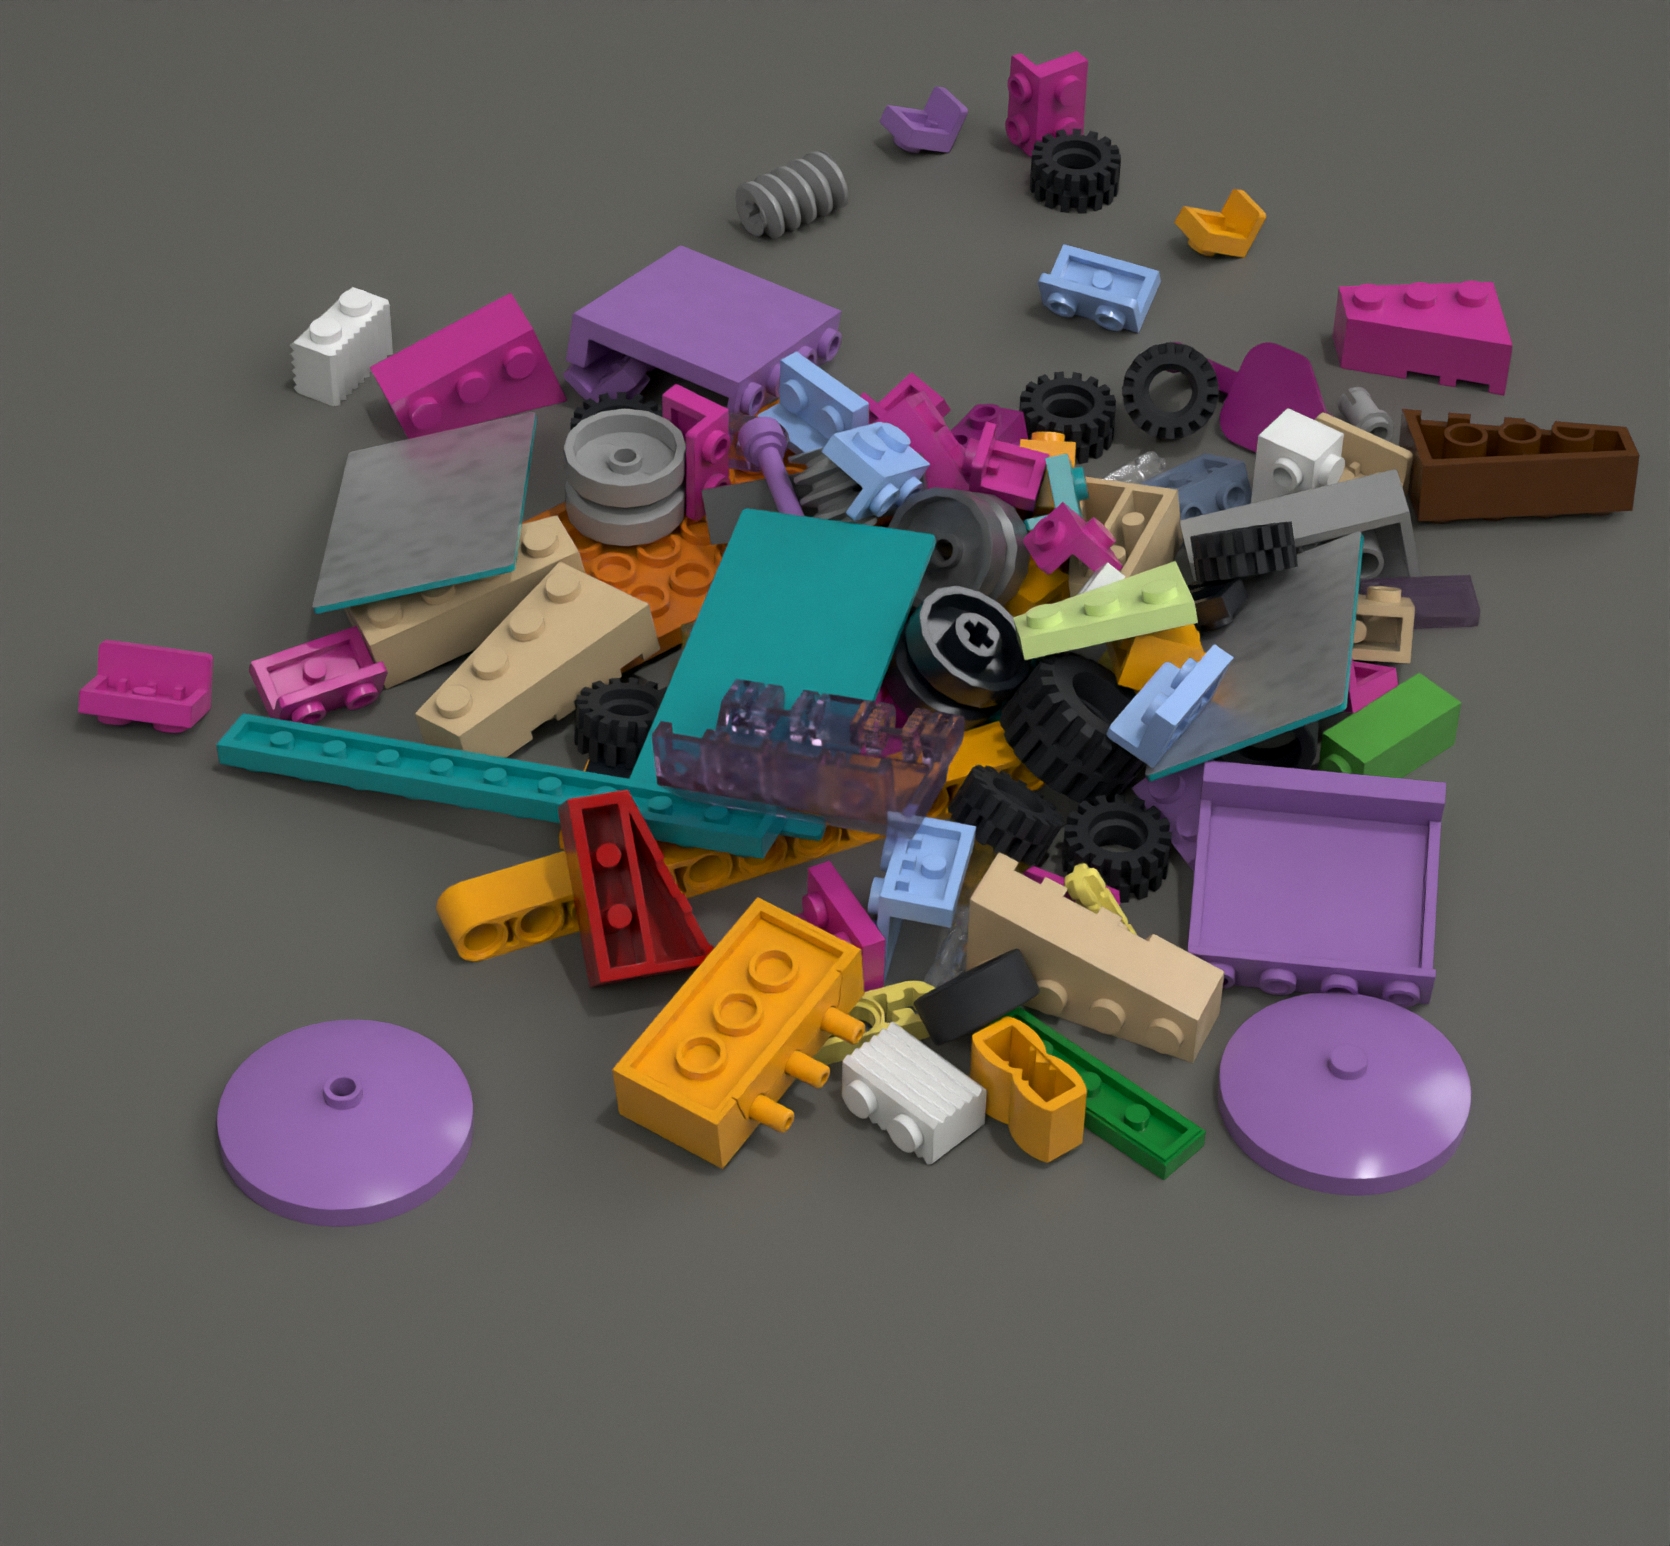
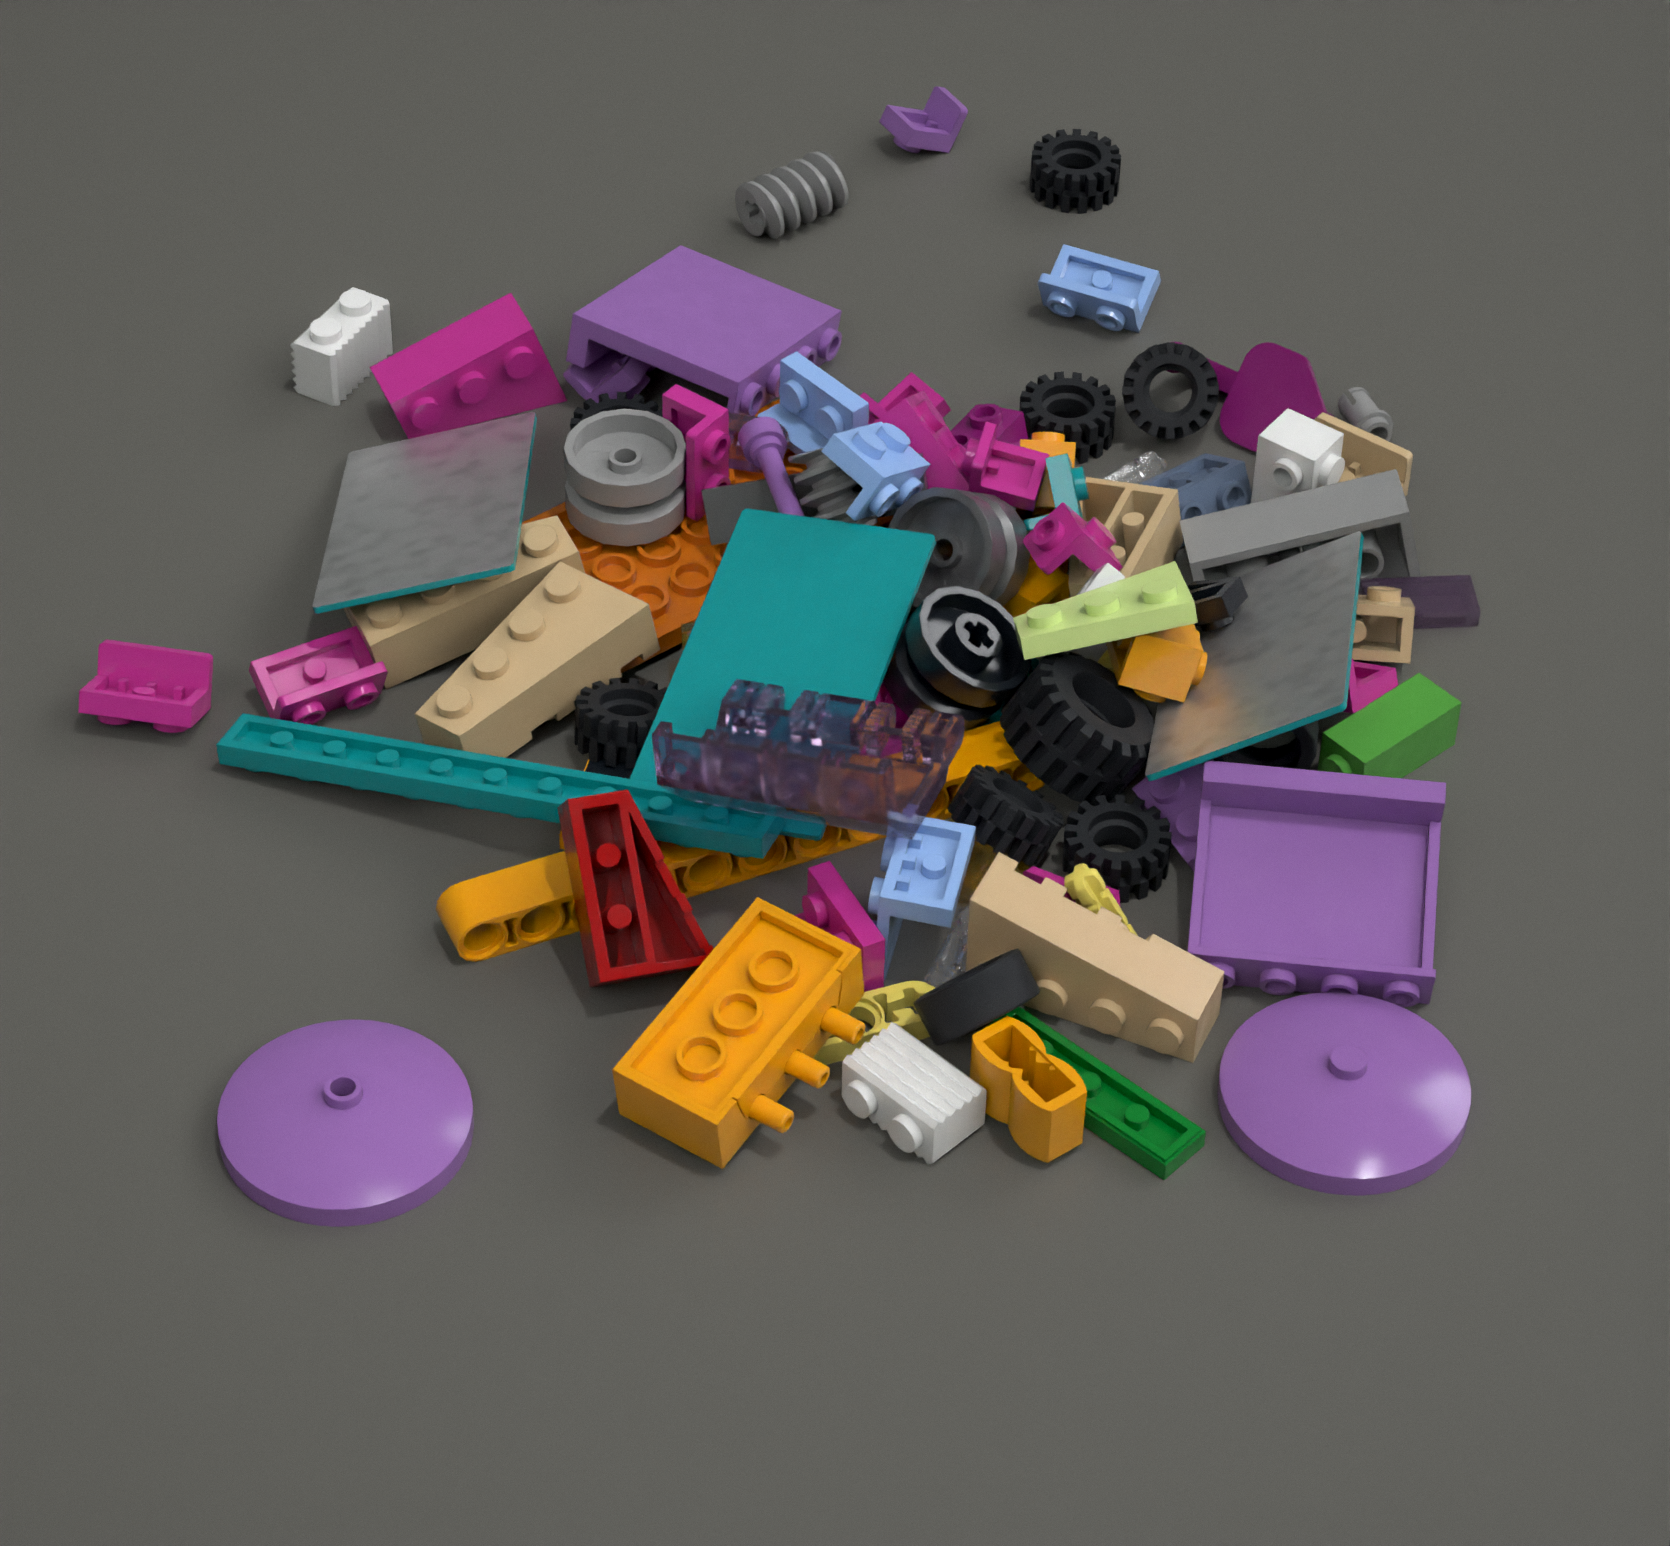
dark pink bracket [1005,51,1088,157] -> none
light blue bracket [1106,644,1234,768] -> none
light orange bracket [1174,189,1266,258] -> none
black tyre [1190,521,1298,582] -> none
dark pink wedge [1333,280,1513,396] -> none
reddish brown wedge [1399,409,1640,523] -> none

